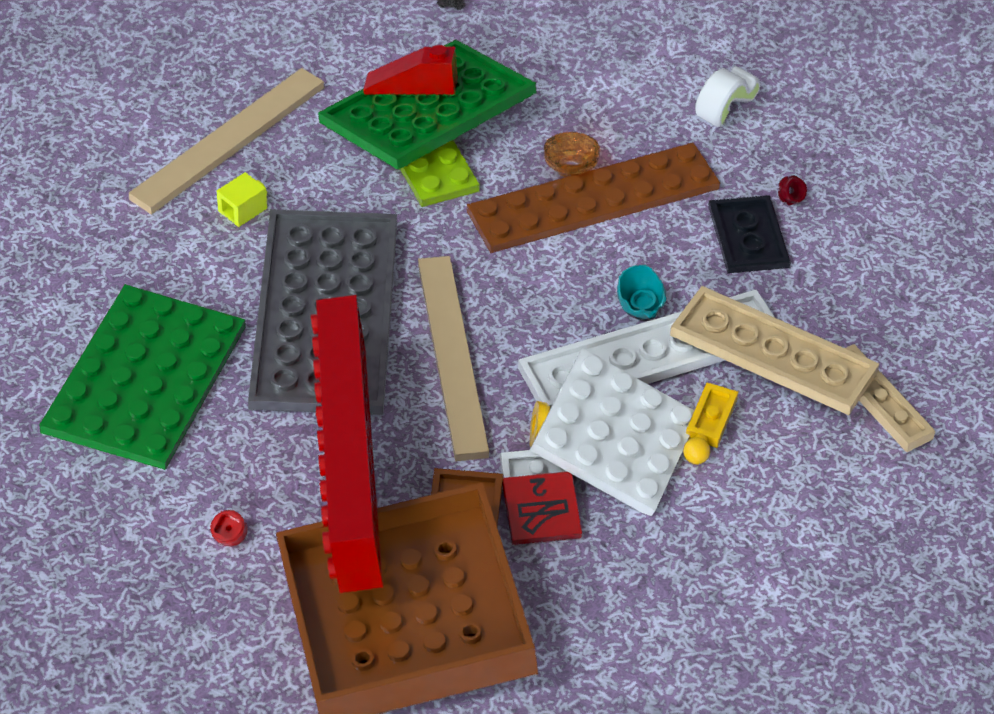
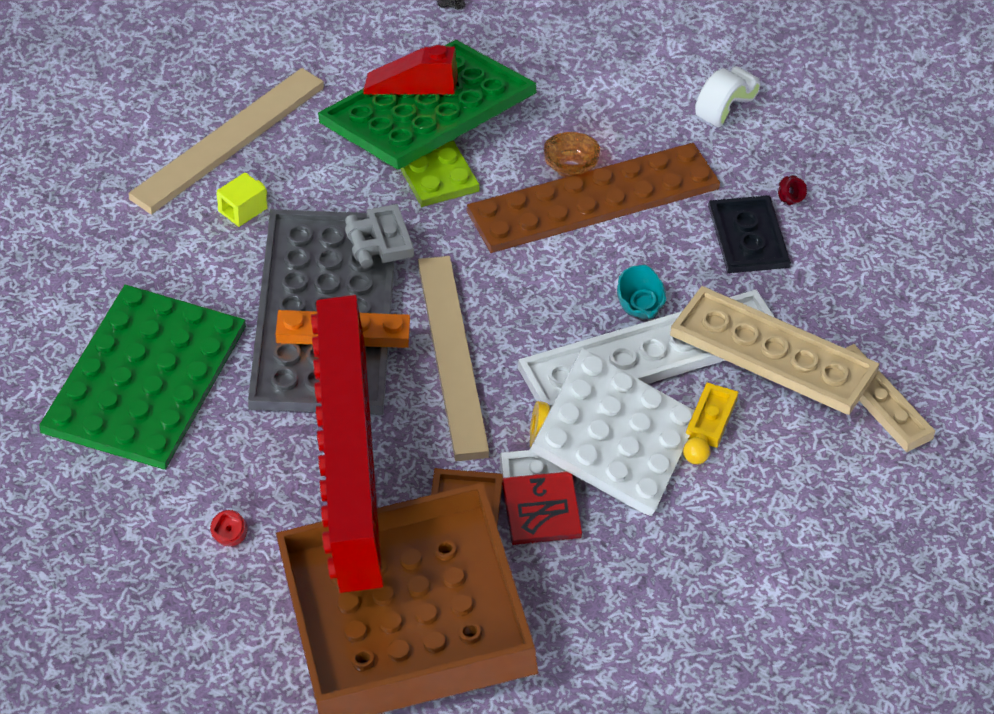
none -> orange plate [275,310,410,348]
none -> light grey plate [345,204,414,268]

